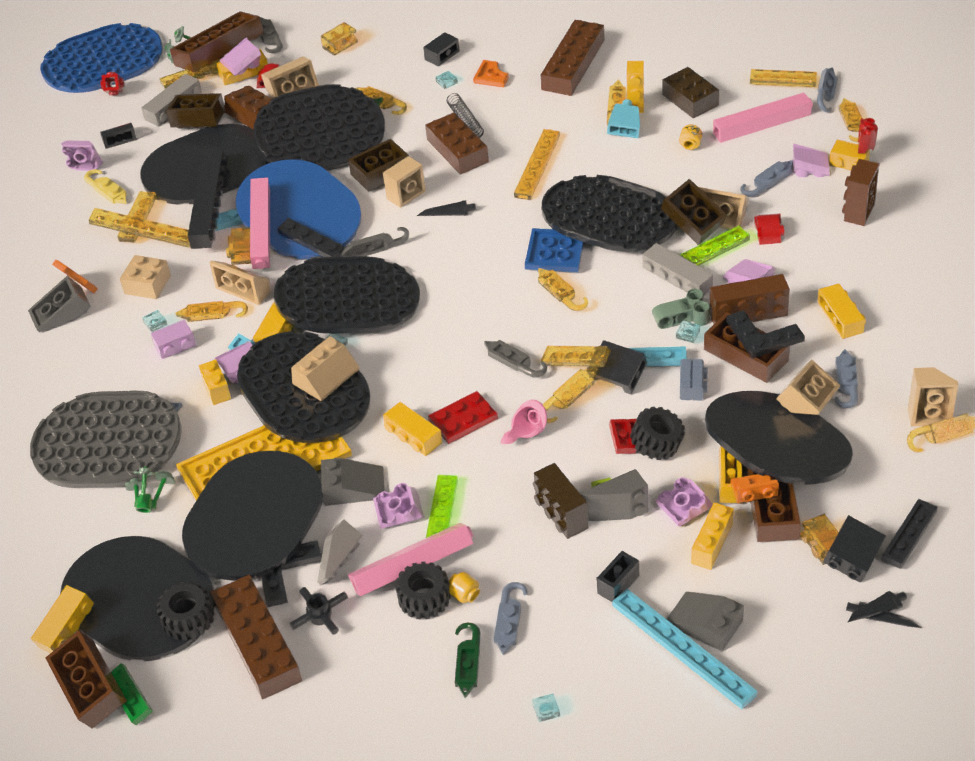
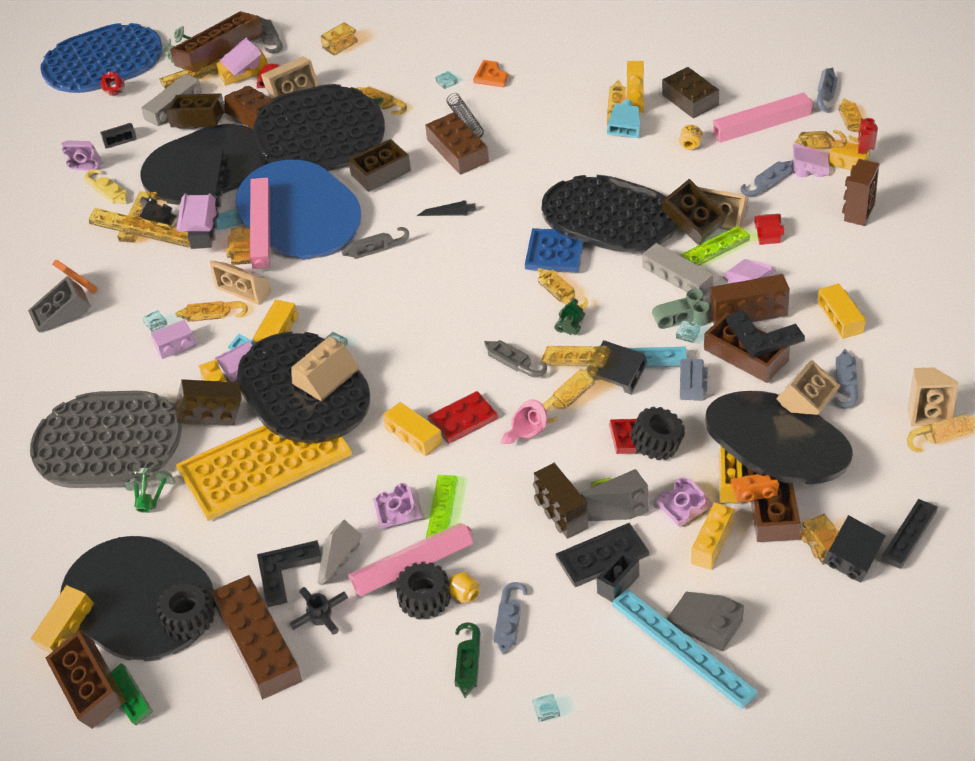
tan brick [120,255,171,299] -> none
black tile [182,451,323,581] -> none
black tile [274,256,420,334] -> none
black plate [277,218,344,257] -> none
dark grey slope [321,458,385,506] -> none
tan brick [383,156,426,208] -> none
black brick [423,32,460,67] -> none
clear yellow plate [514,129,560,200] -> none
reddish brown brick [540,19,605,96] -> none
clear yellow plate [750,69,817,87] -> none
black bar [846,601,923,629] -> none
black bar [847,591,907,623] -> none
none -> black bracket [139,196,177,230]
none -> dark brown brick [175,379,242,426]
none -> lavender slope [176,193,217,231]
none -> dark green piece [554,298,586,335]
none -> black tile [555,522,649,587]
none -> clear yellow plate [794,130,847,149]

